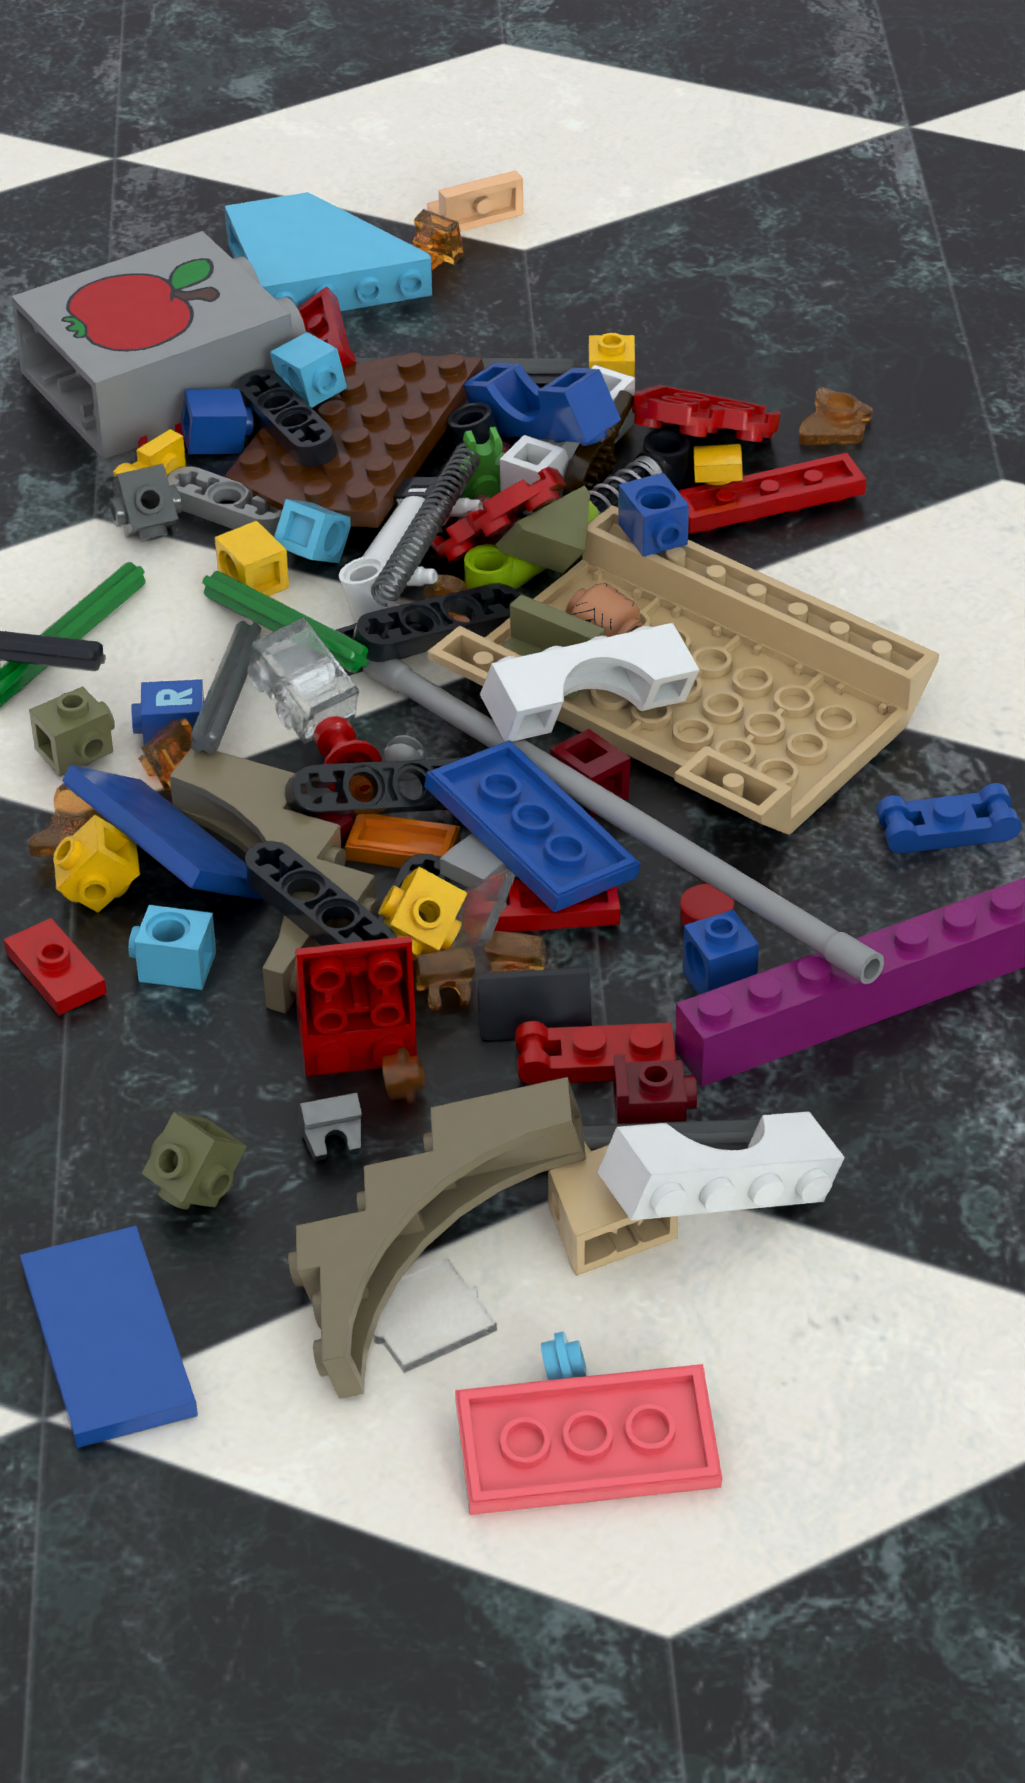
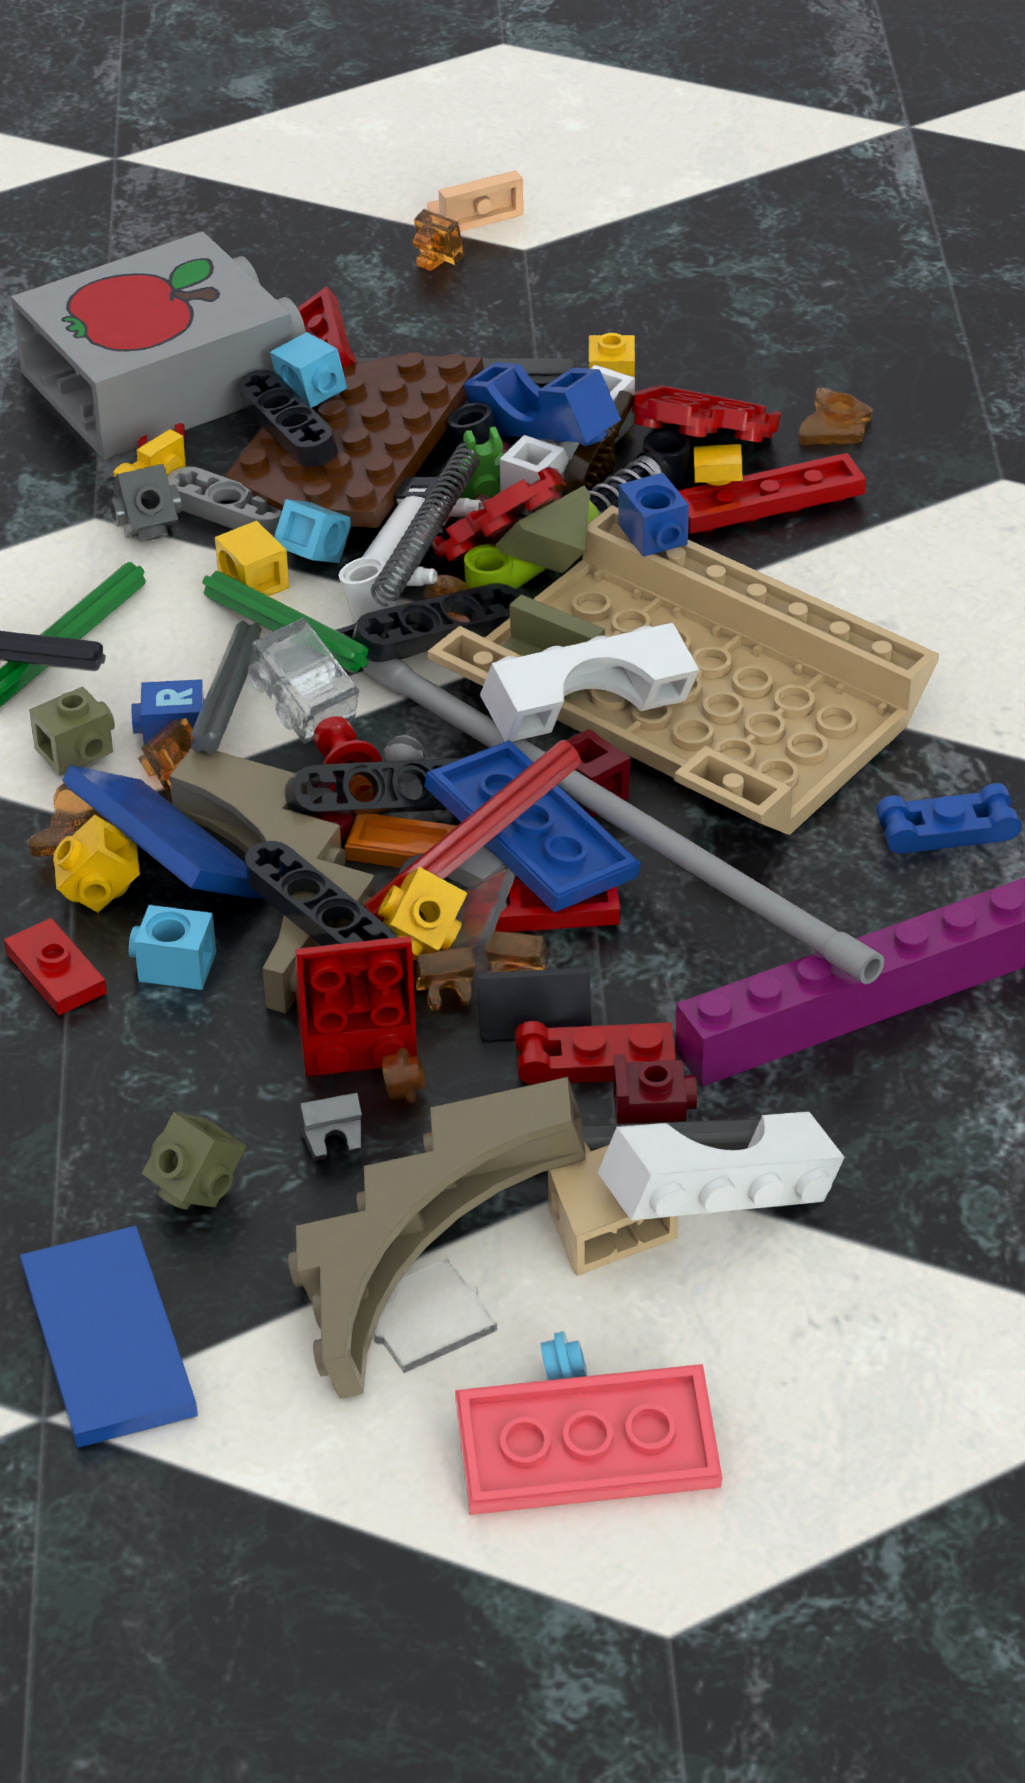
blue brick [180,389,253,454] -> none
medium azure slope [225,192,432,311] -> none
nougat head [566,583,643,637] -> none
red tile [680,884,734,925] -> none
blue brick [683,909,759,995] -> none
none -> red axle [363,740,582,922]

